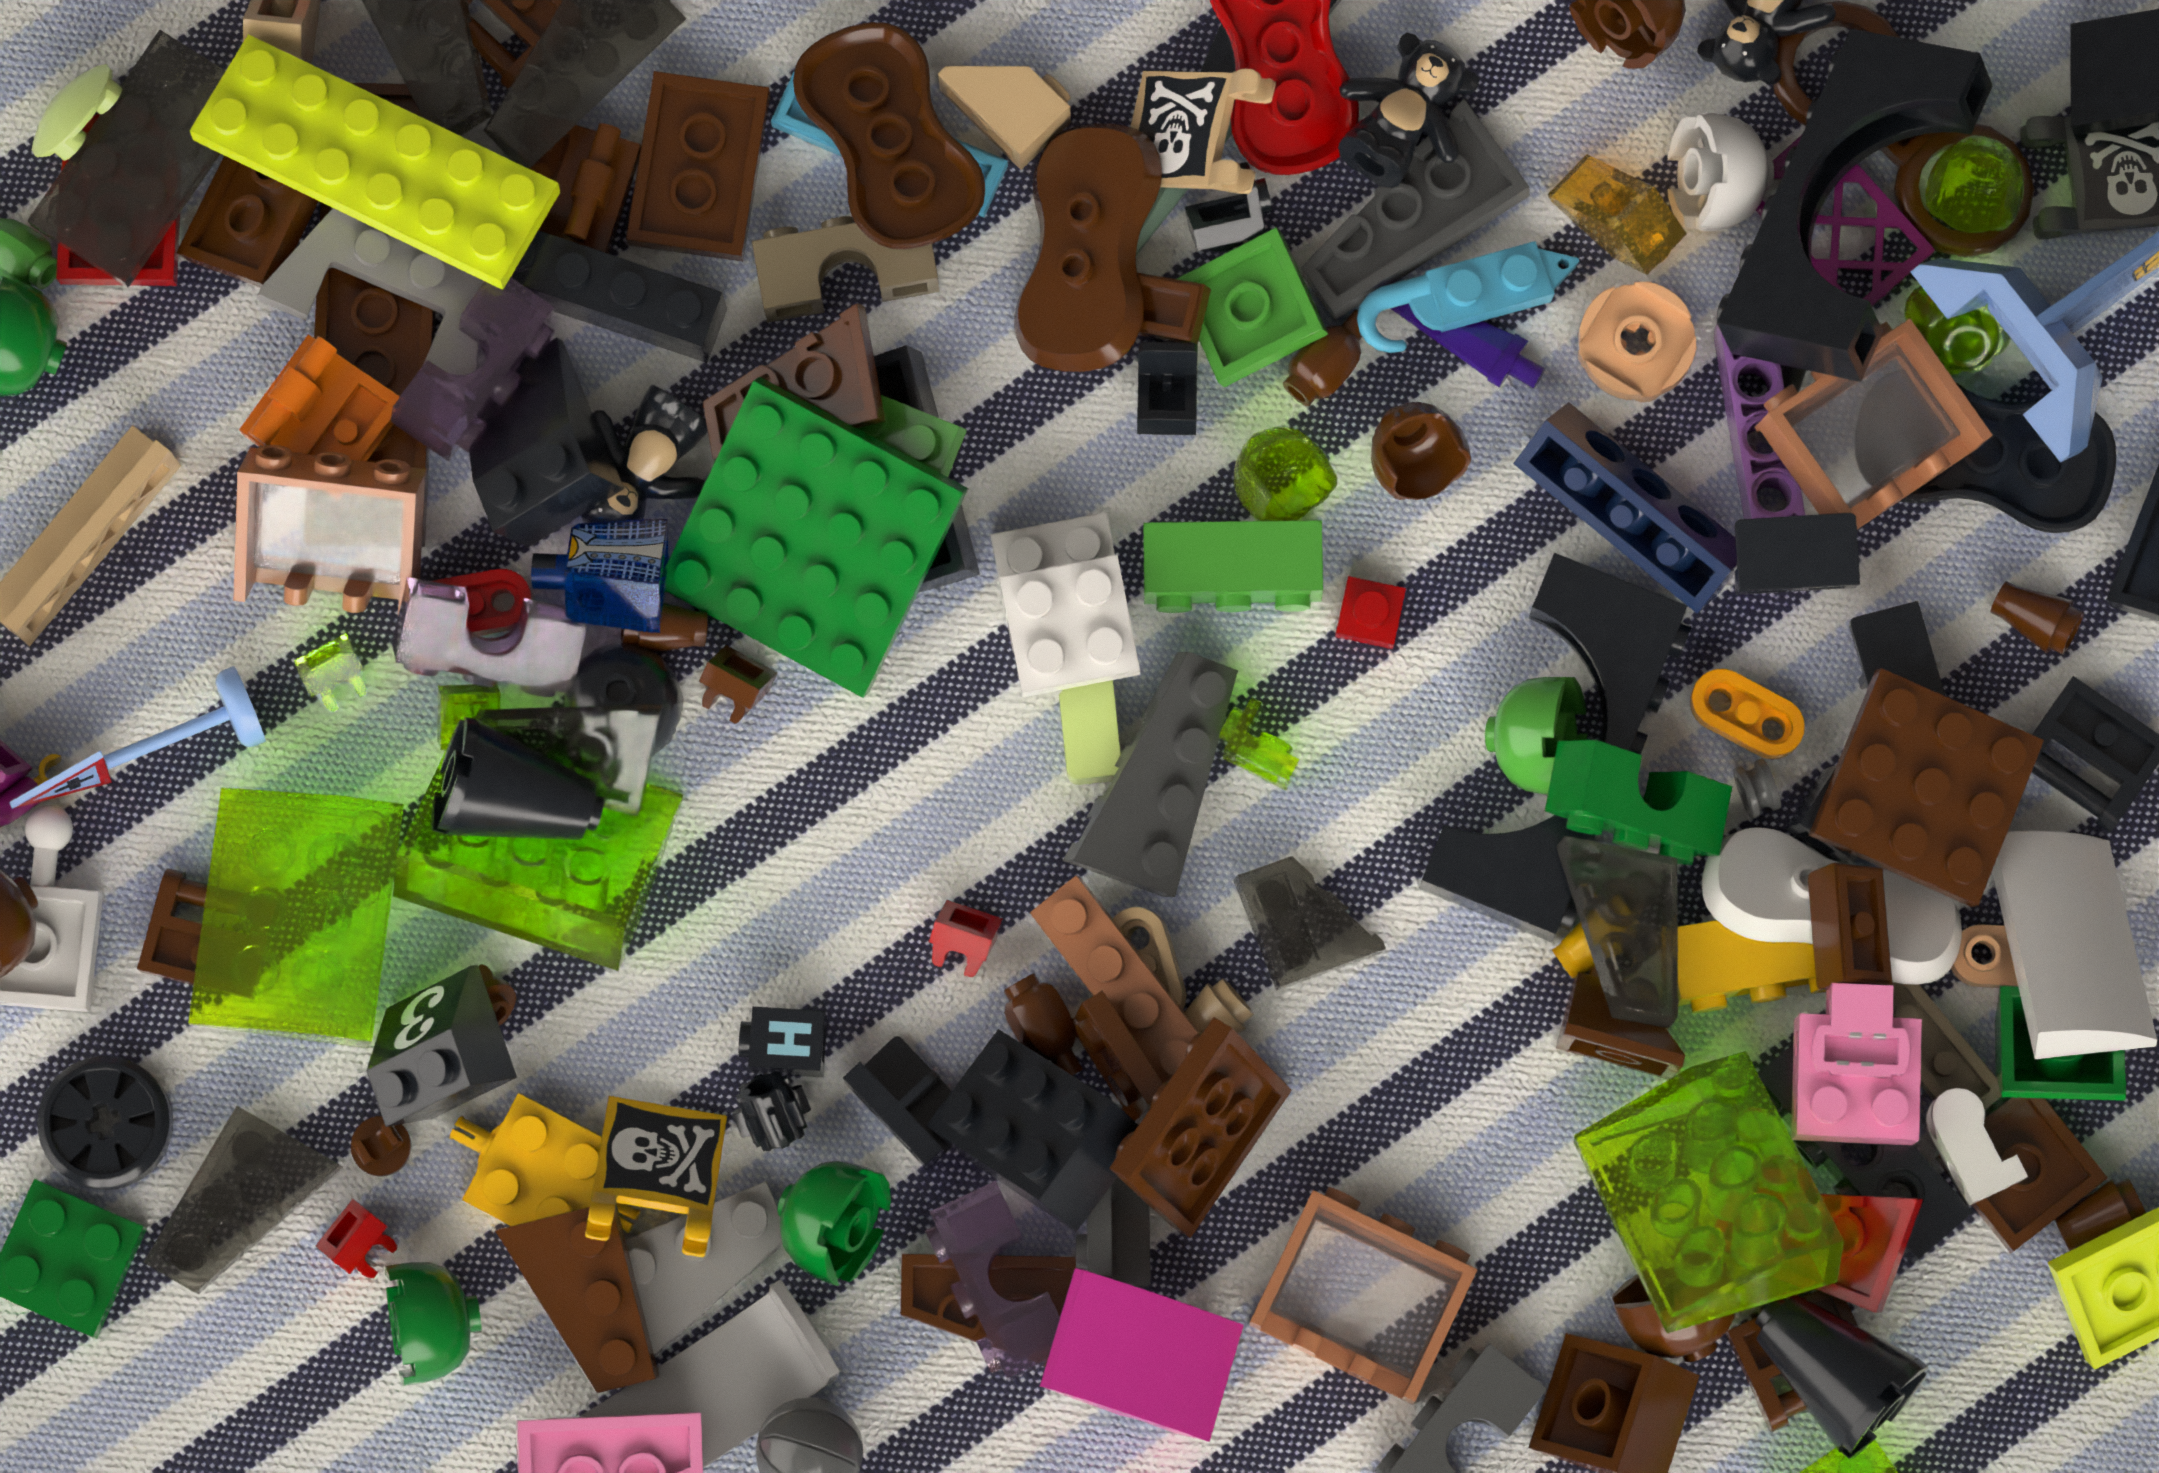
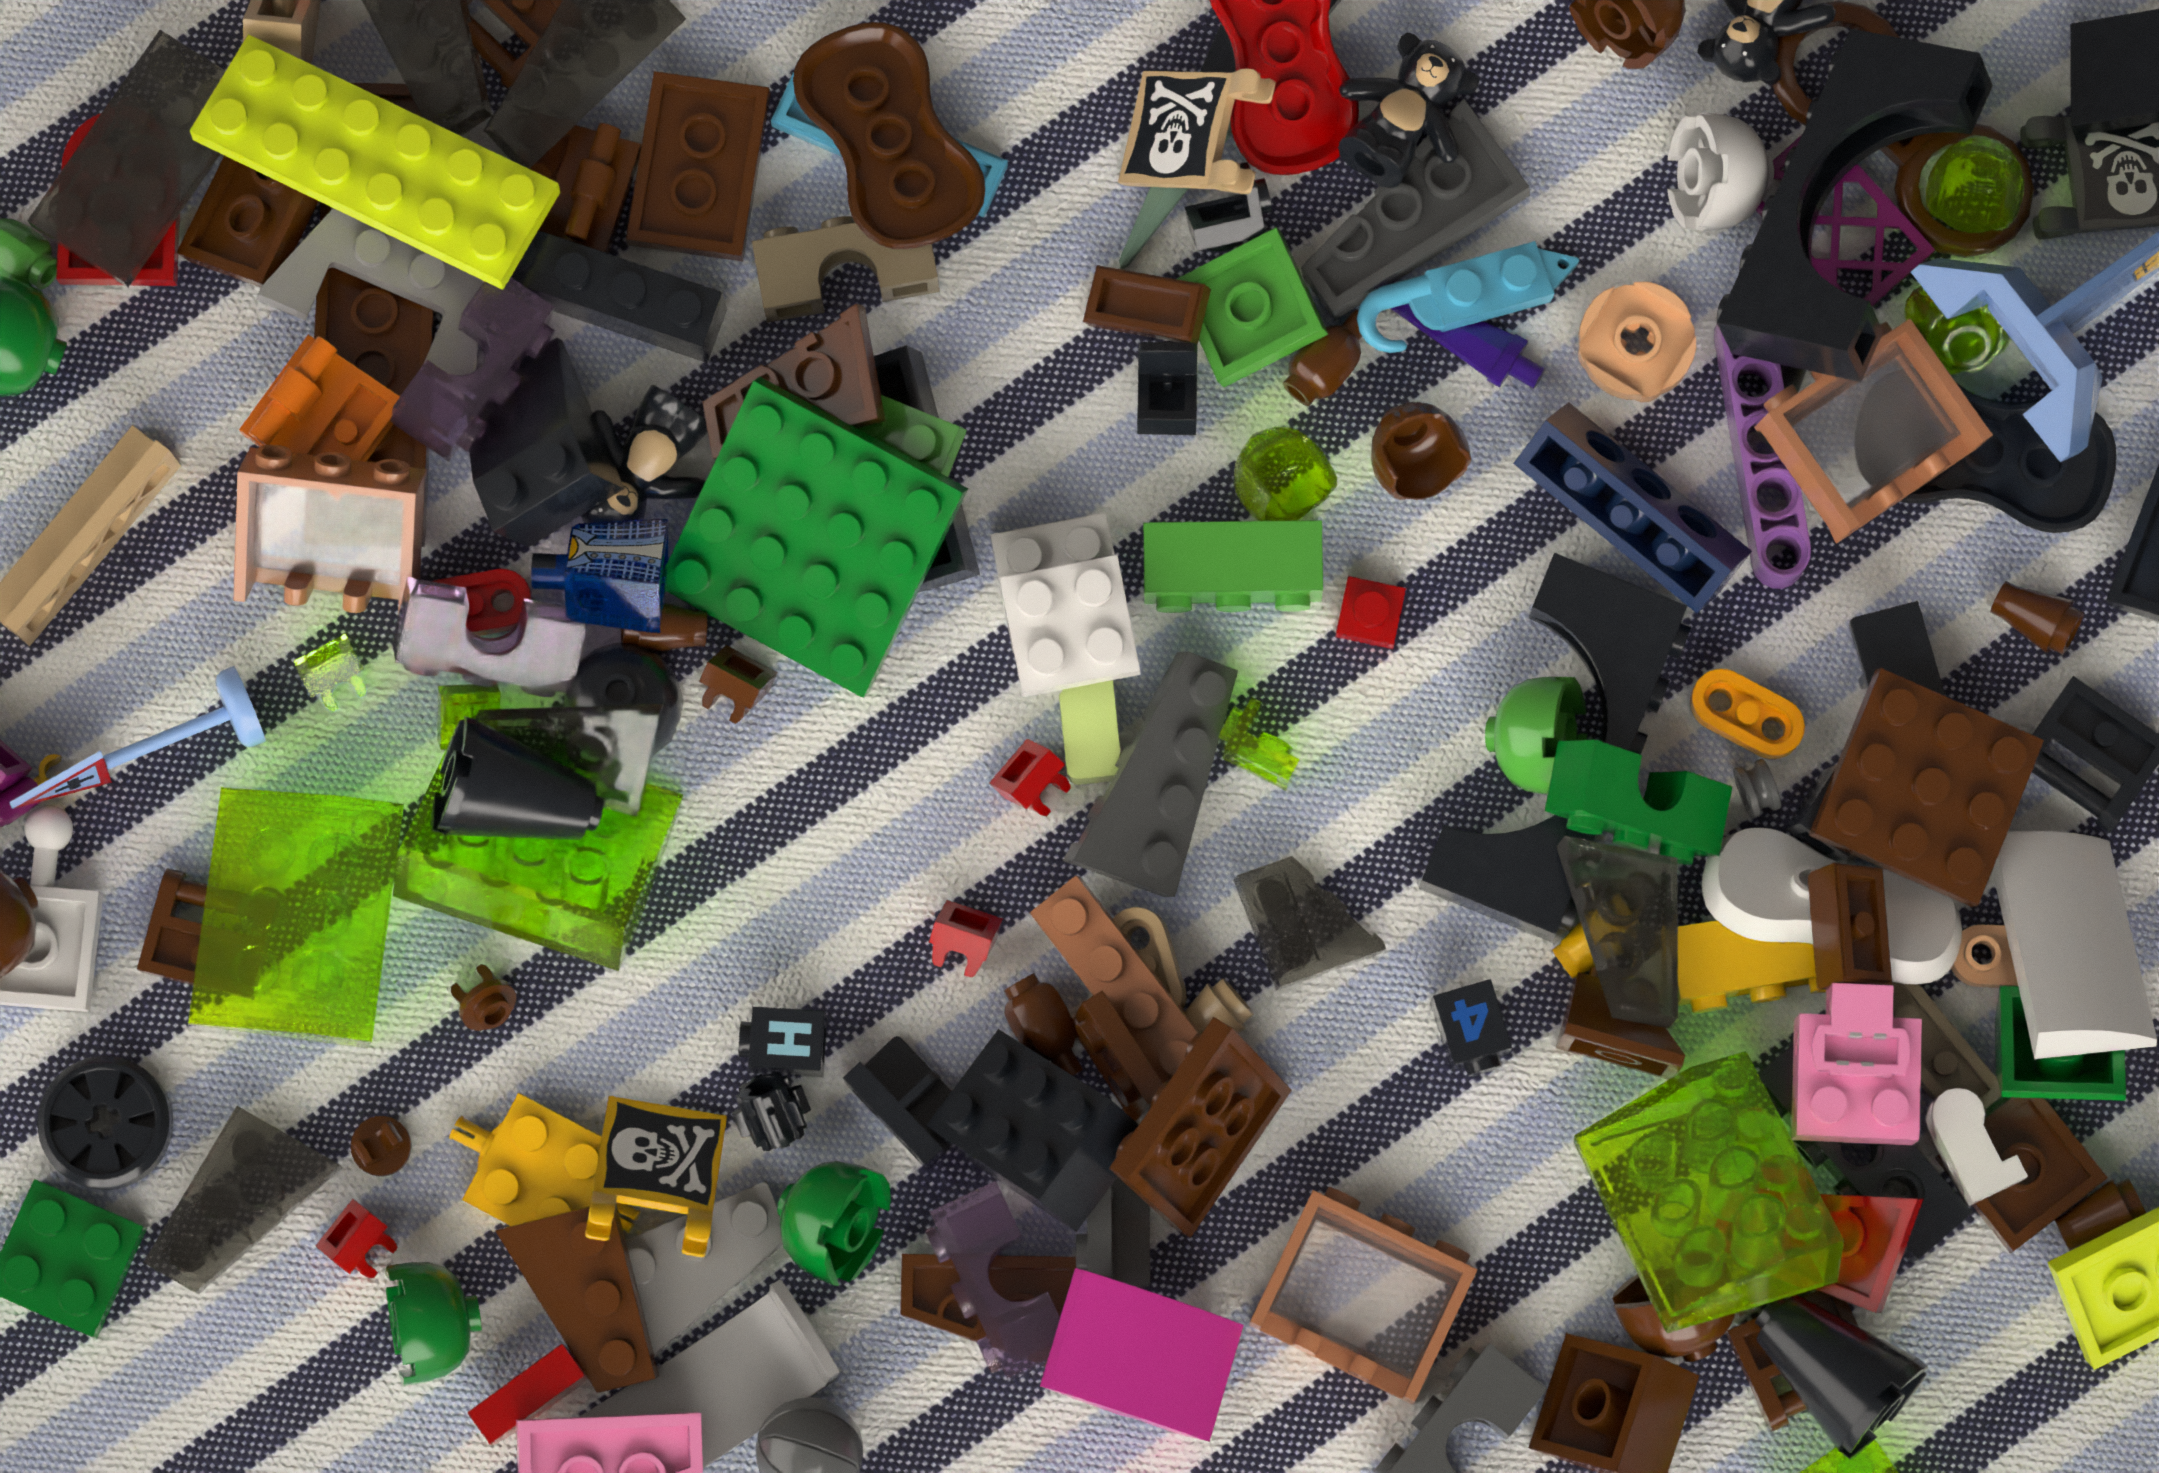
yellowish green dish [31,64,122,160] -> none
black slope [366,965,517,1127] -> none
tan slope [938,66,1071,170] -> none
reddish brown plate [1014,123,1162,372] -> none
clear yellow slope [1547,154,1687,275] -> none
black panel [1734,513,1860,595] -> none
none -> red piece [468,1344,588,1446]
none -> red tile [989,739,1071,817]
none -> black brick [1430,979,1512,1077]

